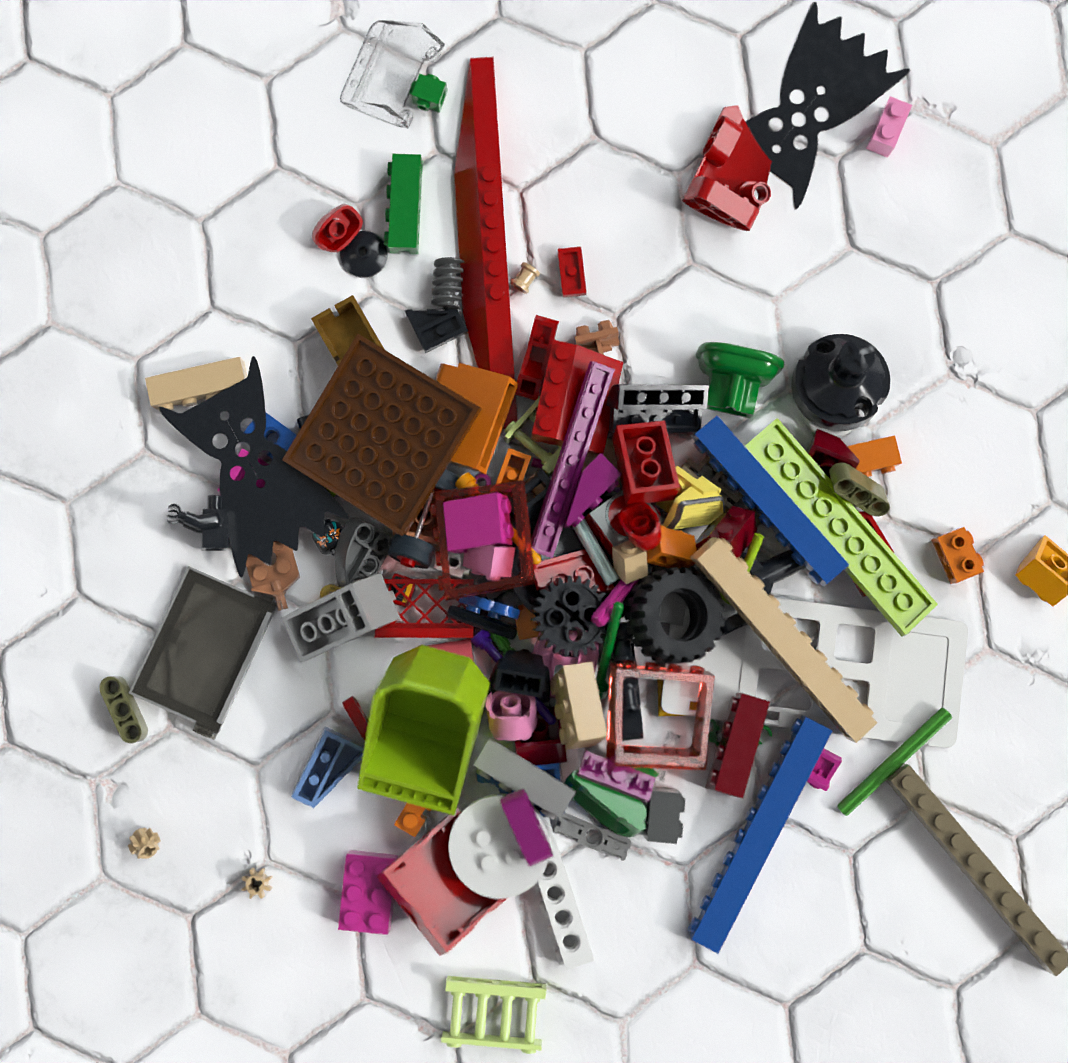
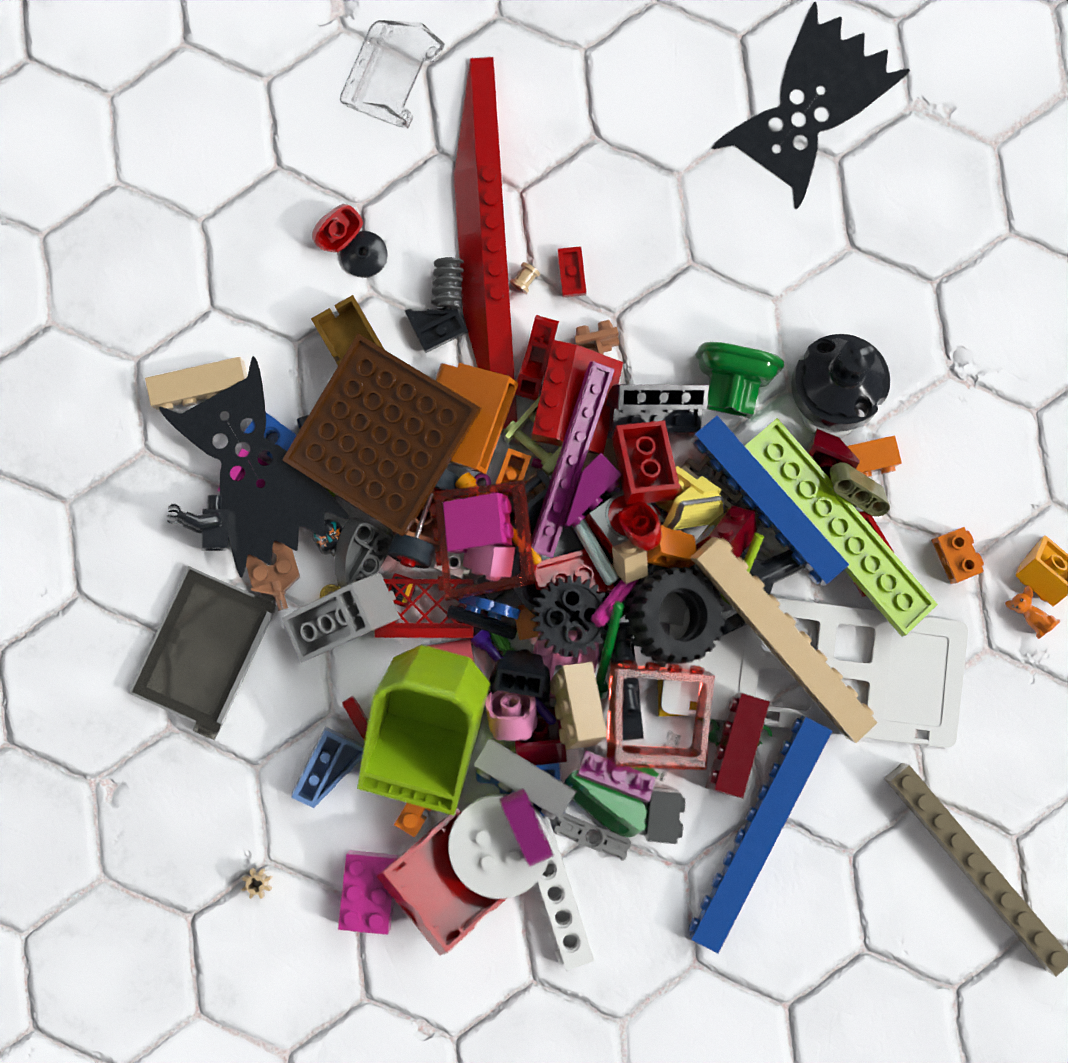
olive beam [99,676,148,743] -> none
tan gear [128,828,161,859] -> none
green brick [384,153,423,255] -> none
green brick [409,73,448,113] -> none
yellowish green fence [441,976,546,1054] -> none
red panel [682,105,772,232] -> none
dark pink bracket [807,749,842,791] -> none
bright green axle [837,708,952,816] -> none
bright pink brick [866,96,912,158] -> none
none -> orange animal [1005,586,1061,639]

